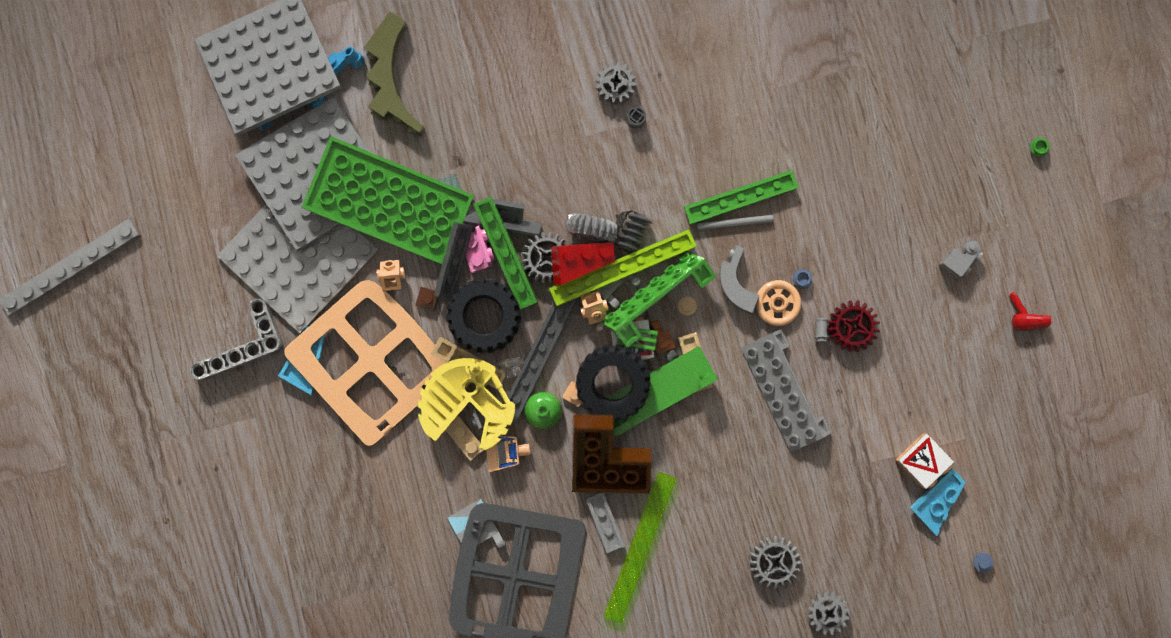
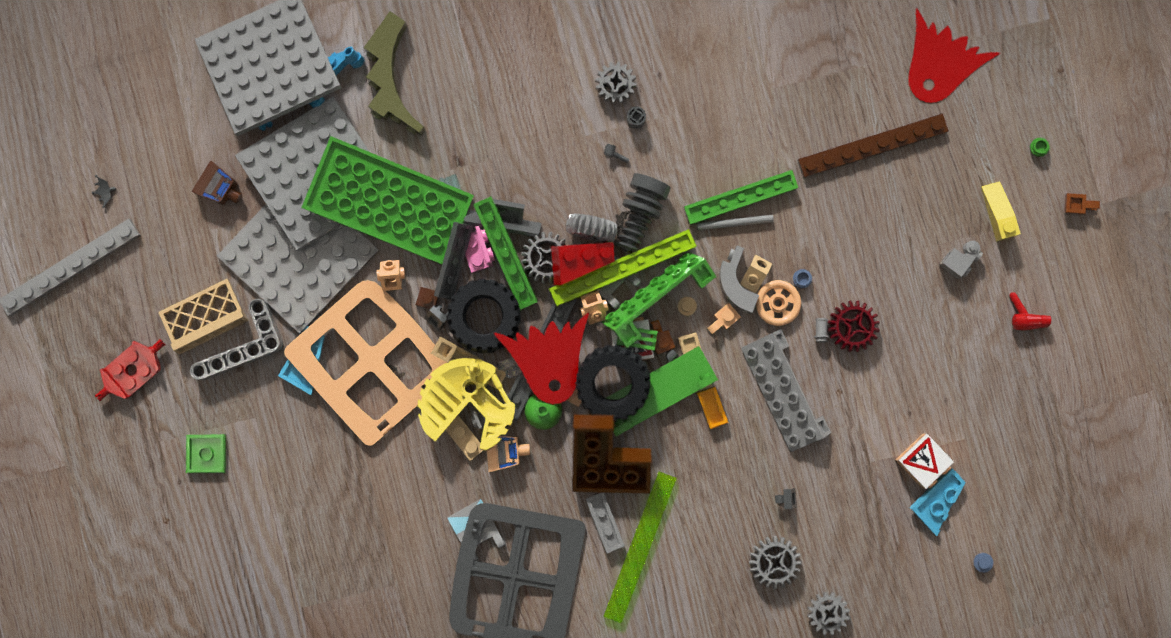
none -> dark grey piece [92,175,116,208]
none -> plate [95,339,166,401]
none -> tan fence [159,279,248,355]
none -> bright green tile [186,434,226,473]
none -> reddish brown torso [191,161,242,205]
none -> dark grey tile [424,305,448,331]
none -> red piece [494,312,589,404]
none -> dark grey hand [604,144,629,163]
none -> dark grey wheel [622,173,671,219]
none -> light orange plate [697,387,729,429]
none -> light nougat plate [707,303,741,334]
none -> tan bracket [740,255,772,293]
none -> dark grey tile [775,488,796,509]
none -> reddish brown plate [797,113,949,178]
none -> red piece [908,8,1000,103]
none -> light yellow slope [981,182,1021,242]
none -> dark orange plate [1064,193,1100,215]

